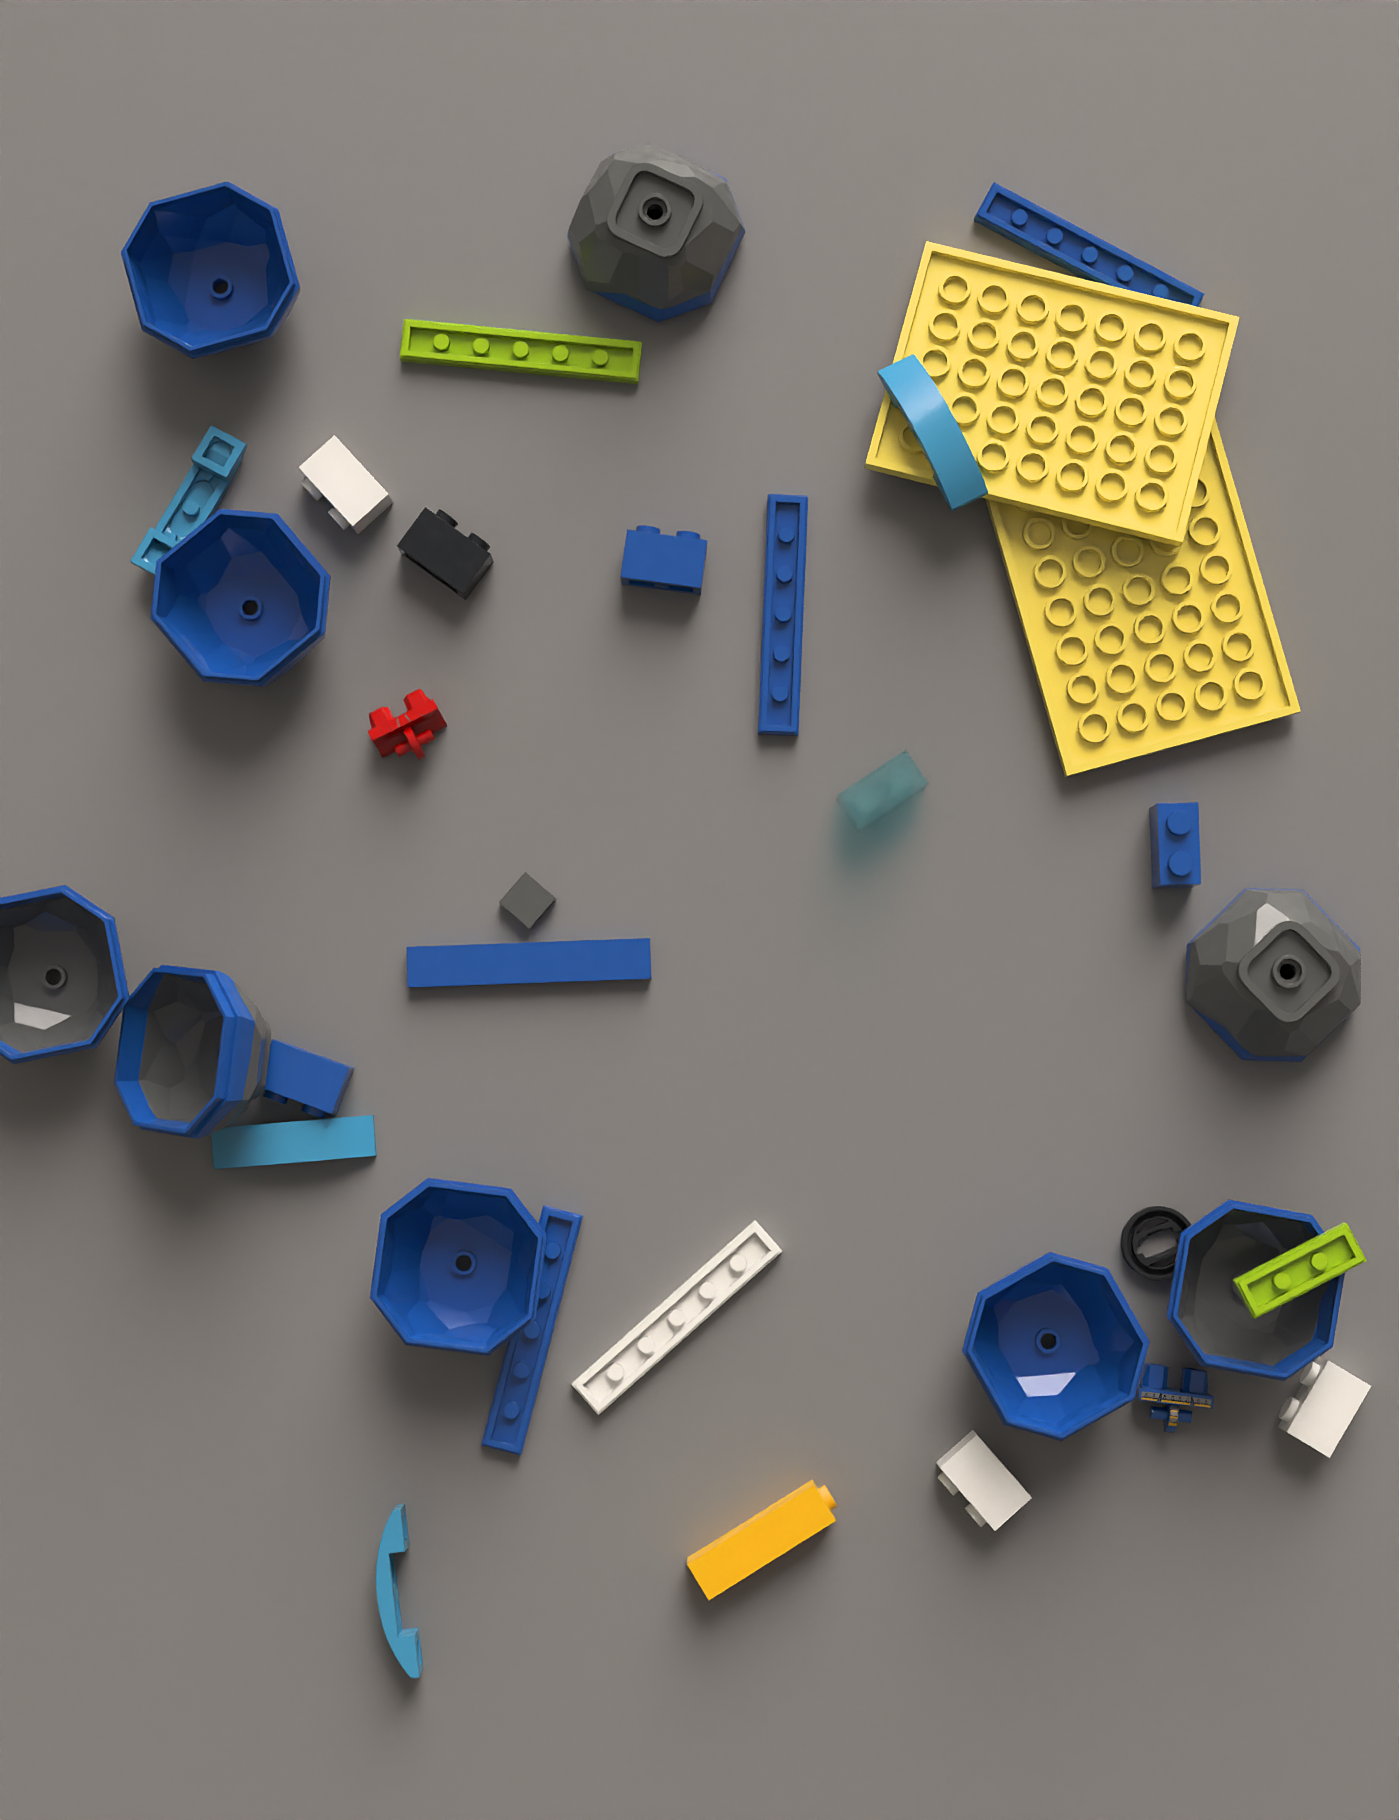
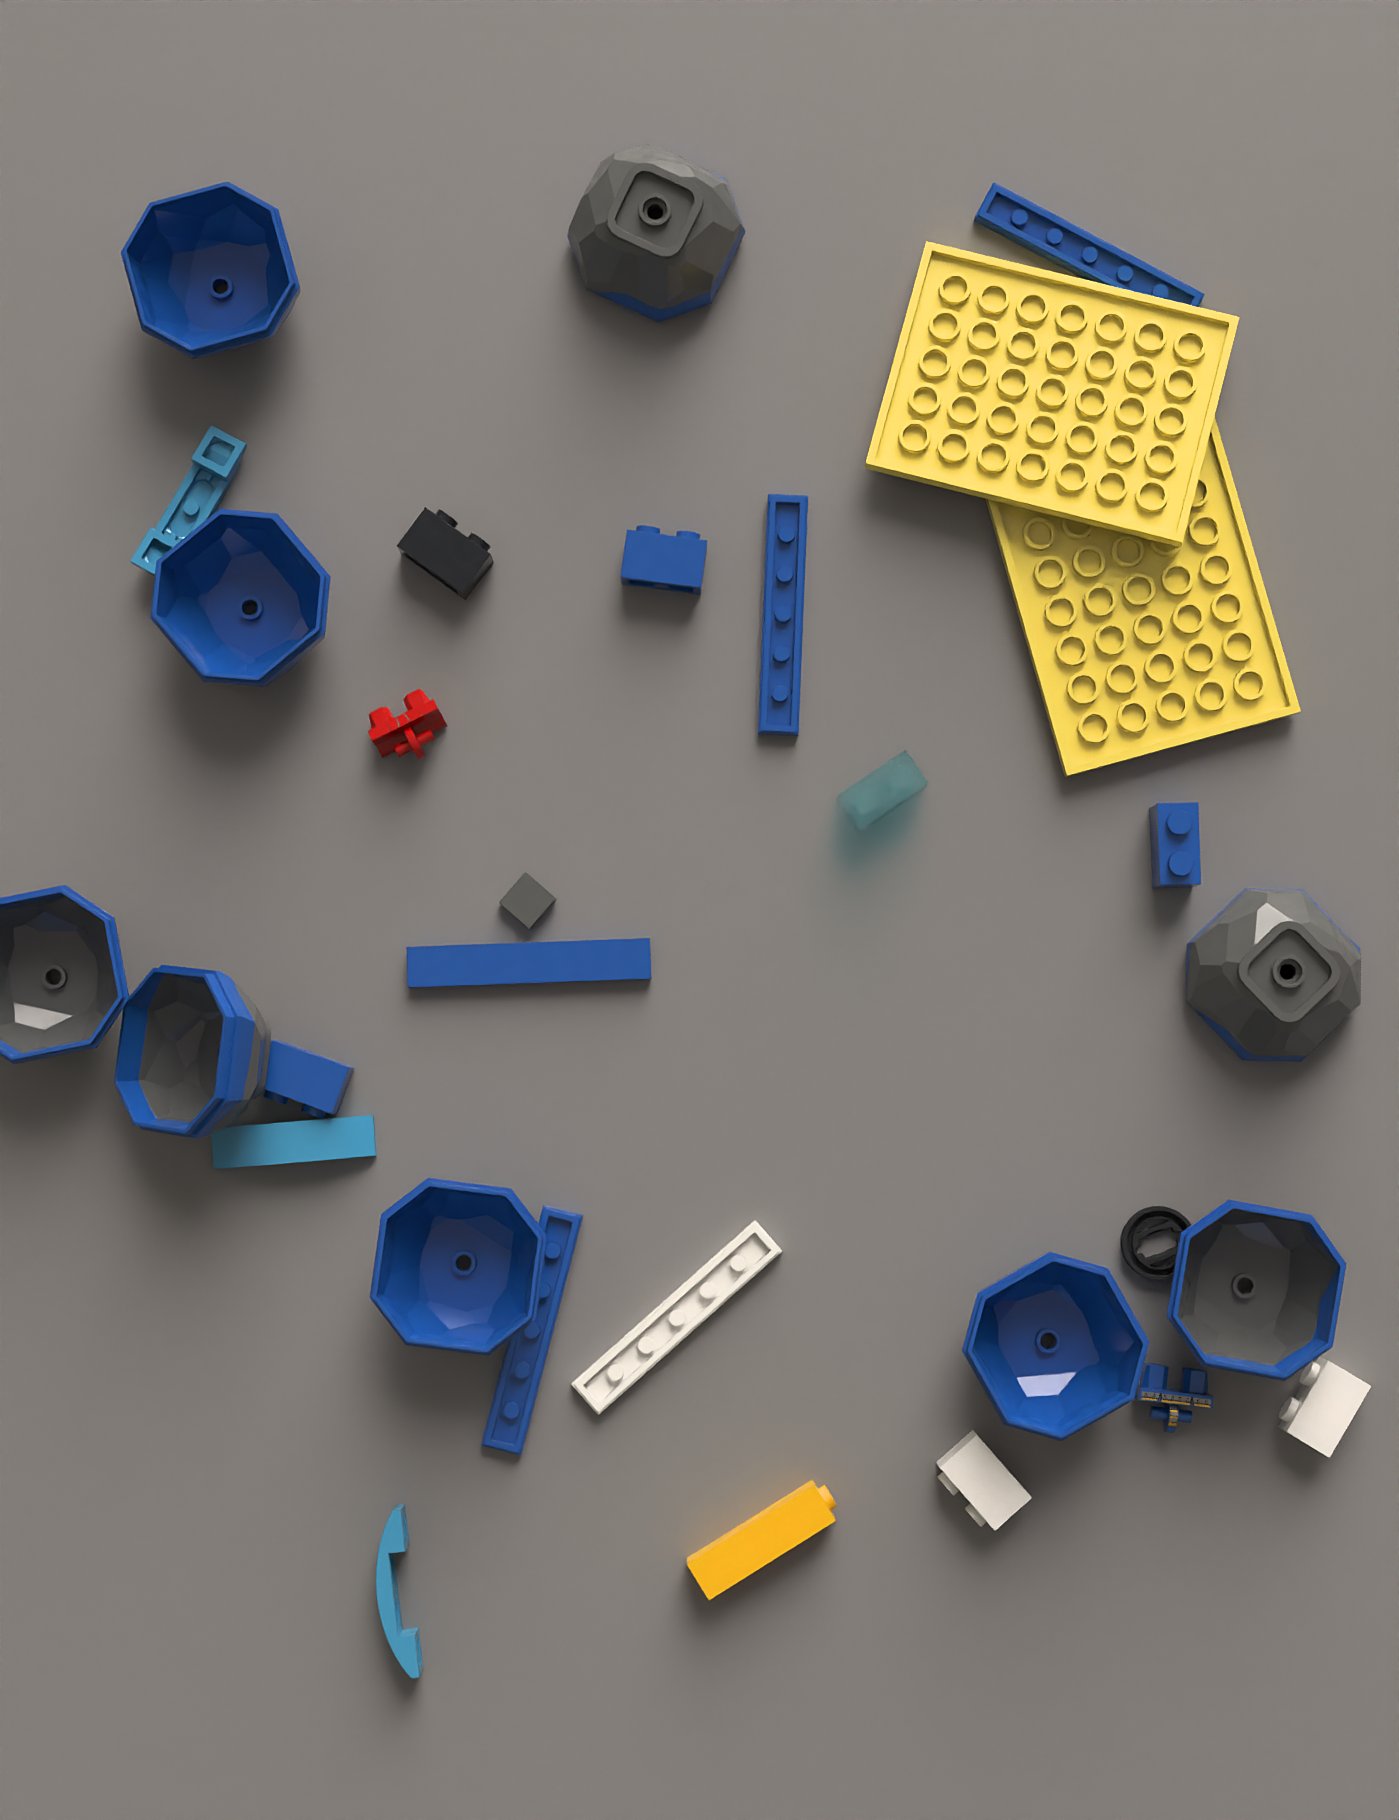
white brick [298,435,393,534] -> none
lime tile [399,319,642,384] -> none
dark azure slope [877,354,988,512] -> none
lime tile [1232,1222,1367,1319] -> none

